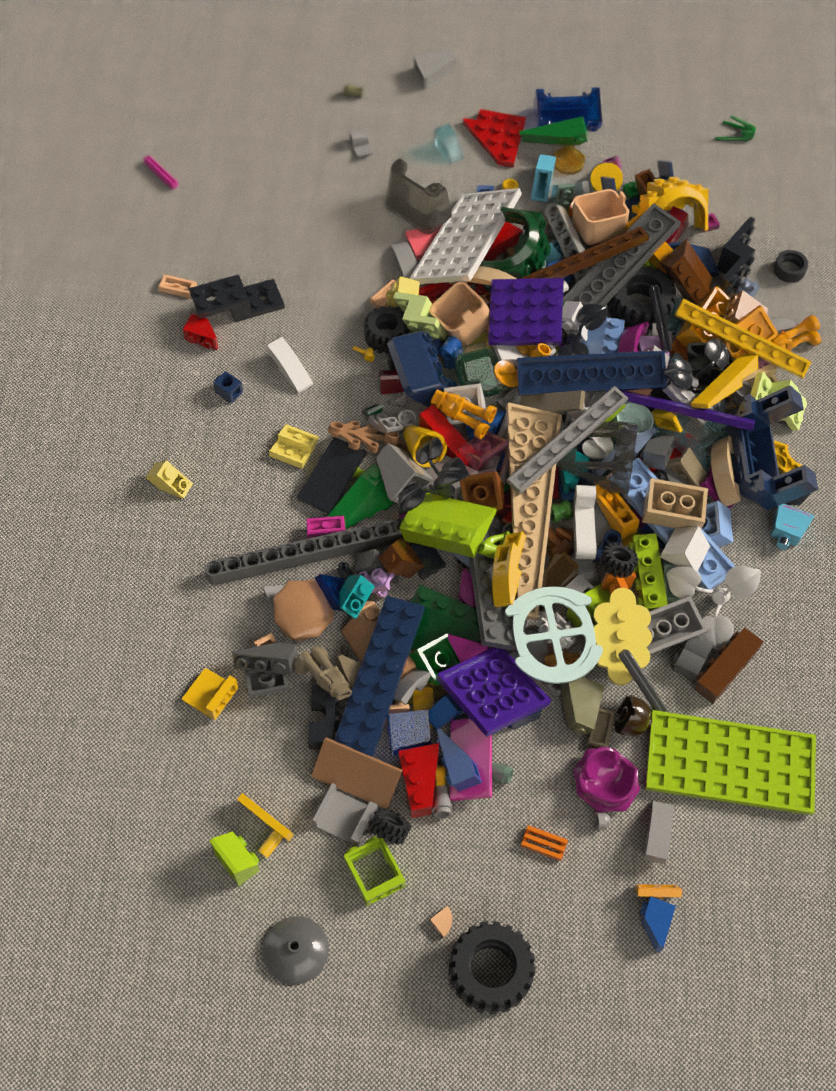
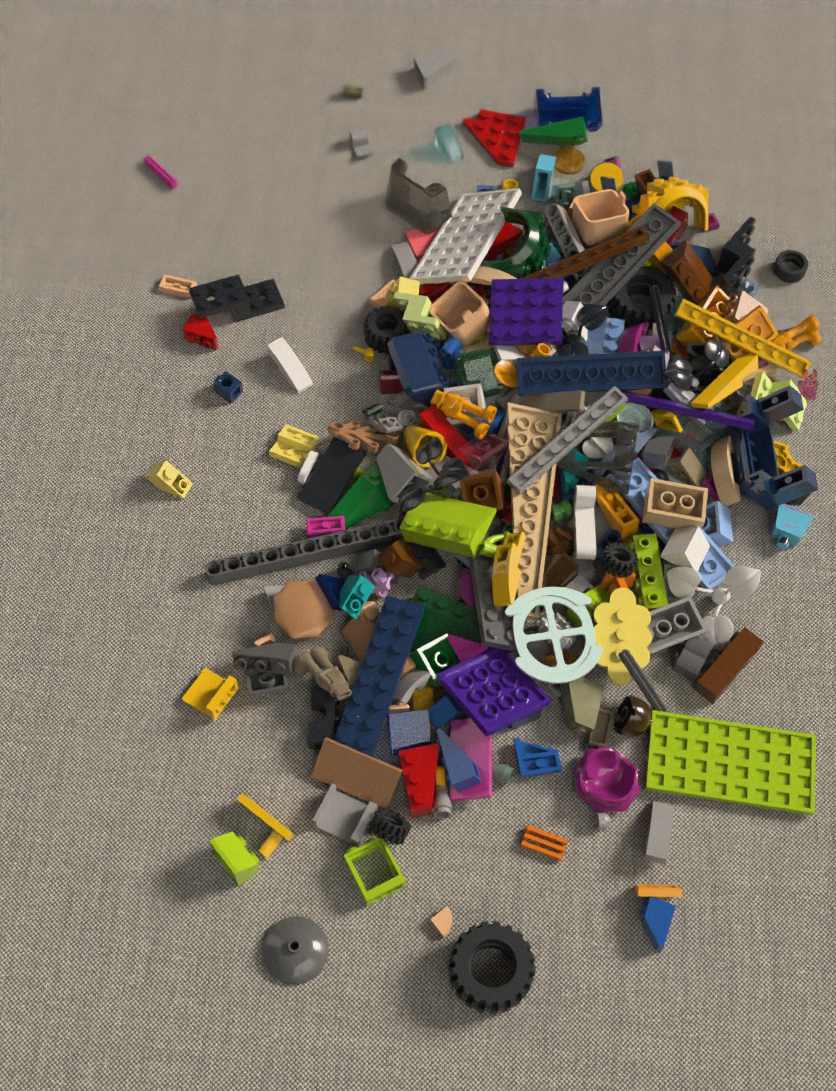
green plant [715,115,756,142] -> none
none -> white tile [298,451,319,485]
none -> blue wing [513,738,562,778]
none -> clear pink plate [798,369,818,400]

